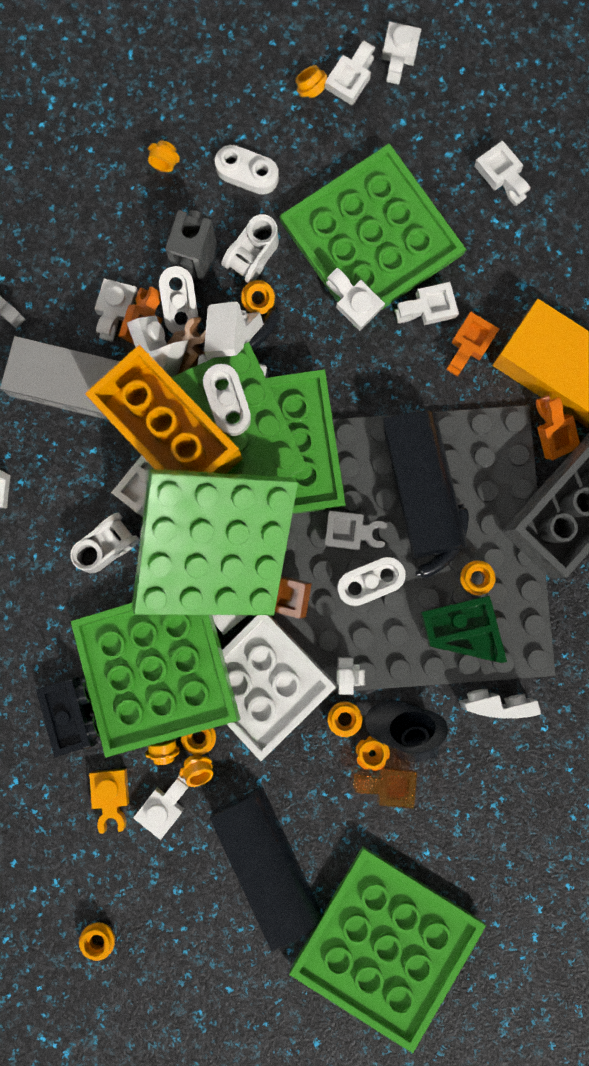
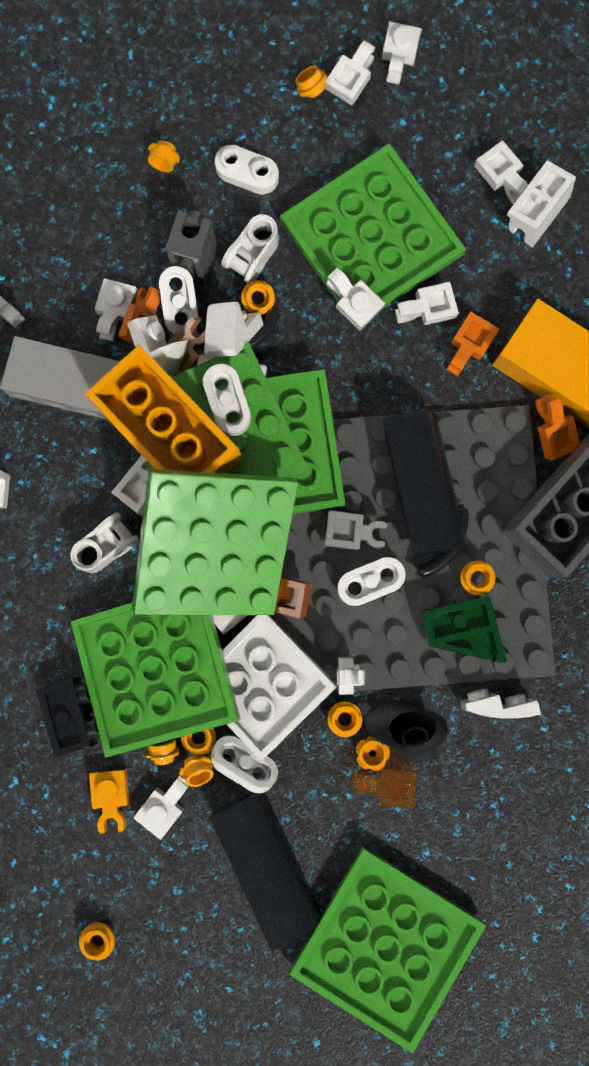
none -> white plate [210,736,278,793]
none -> white hinge [507,160,576,247]

